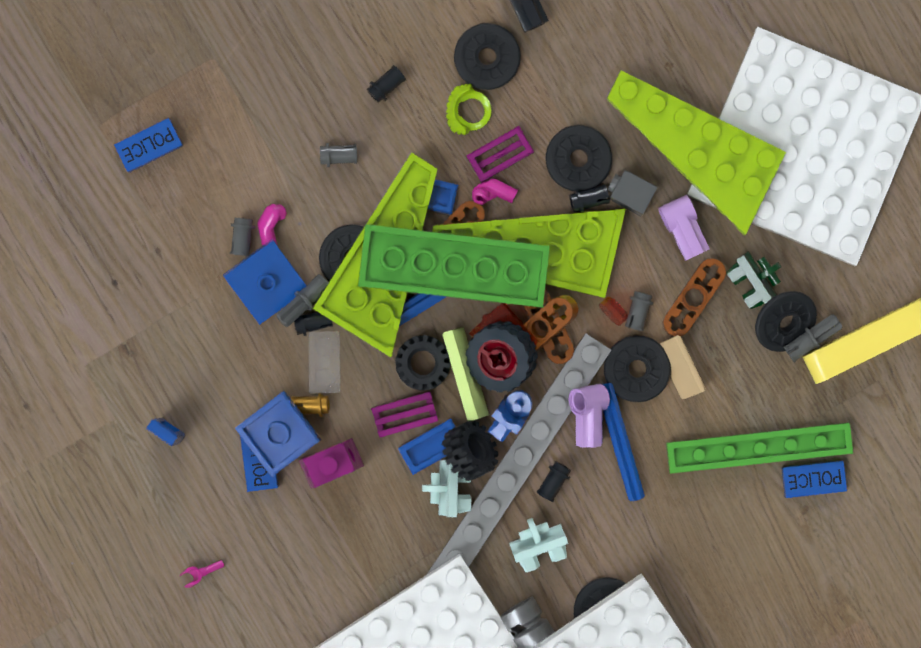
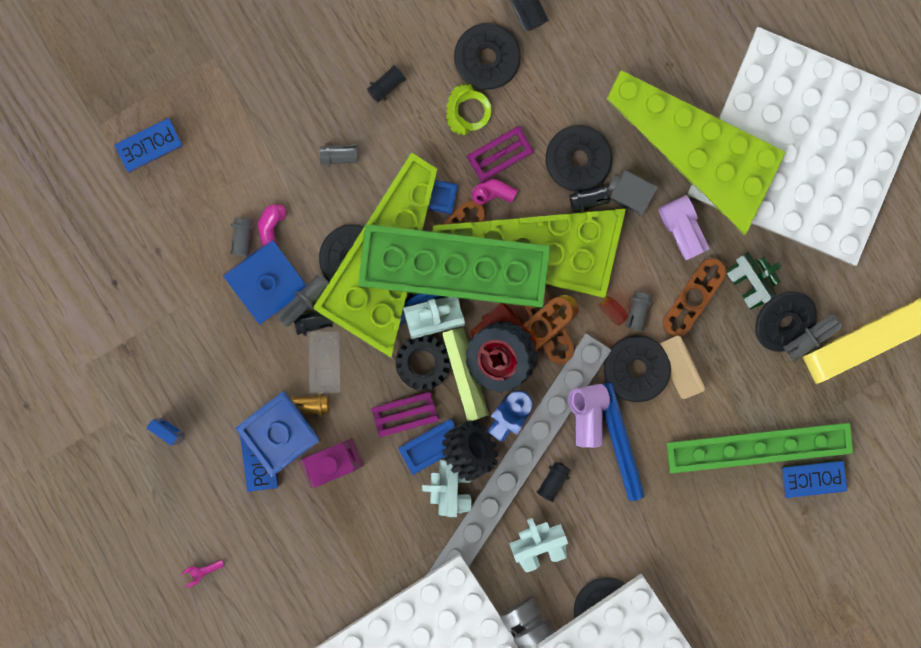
none -> light aqua hips [403,297,465,339]

